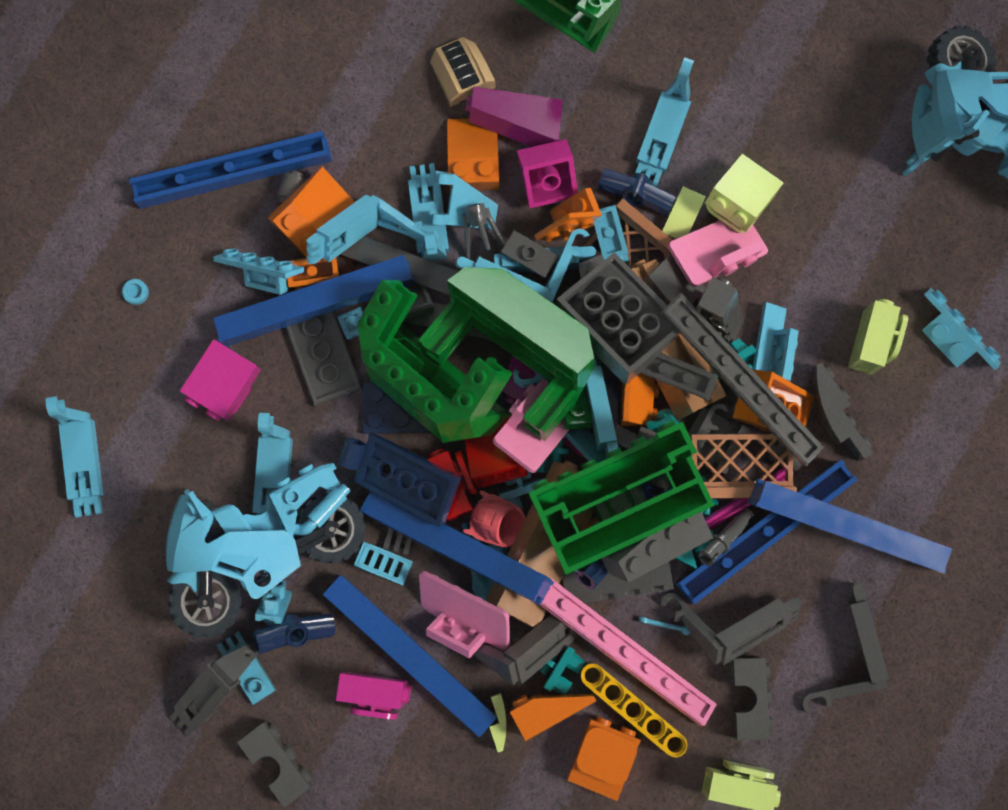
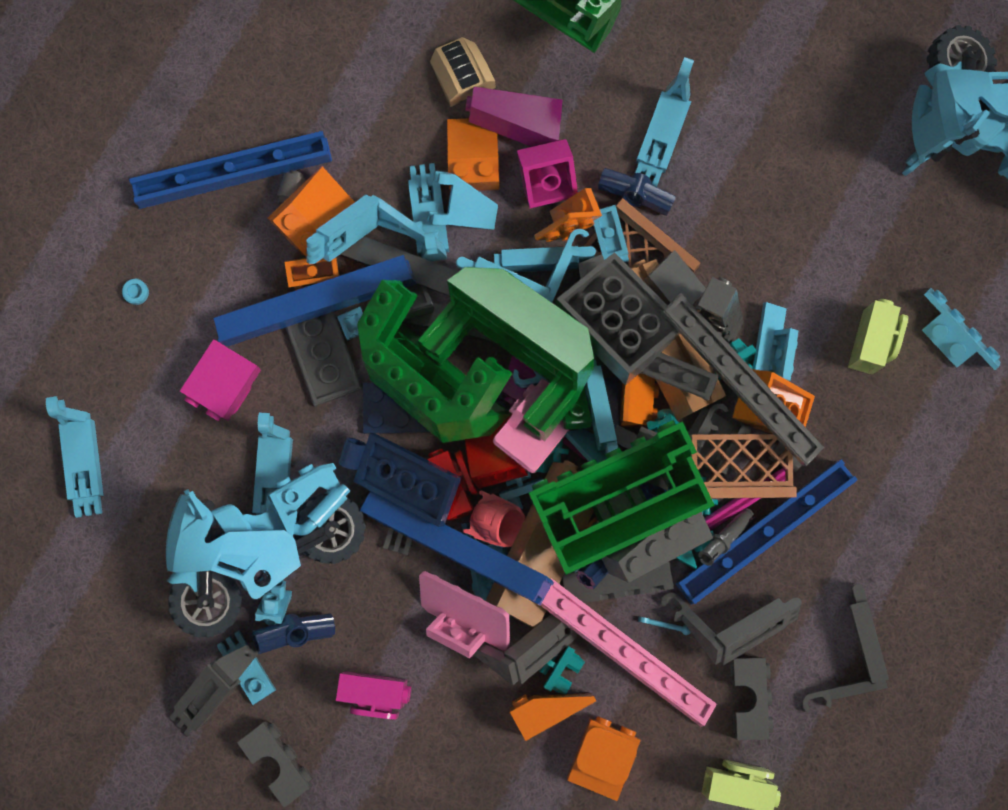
medium azure bracket [213,248,304,295] -> none
blue tile [323,575,497,738] -> none
medium azure slope [354,542,413,585] -> none
dark grey plant [462,203,506,259] -> none
yellowish green slope [489,693,506,752] -> none
dark grey plate [501,230,558,279] -> none
yellow beam [580,663,687,757] -> none
yellowish green slope [663,186,706,239] -> none
bright pink bracket [668,221,768,287] -> none
yellowish green brick [705,154,783,233] -> none
blue tile [747,479,952,574] -> none
dark grey slope [812,363,873,461] -> none

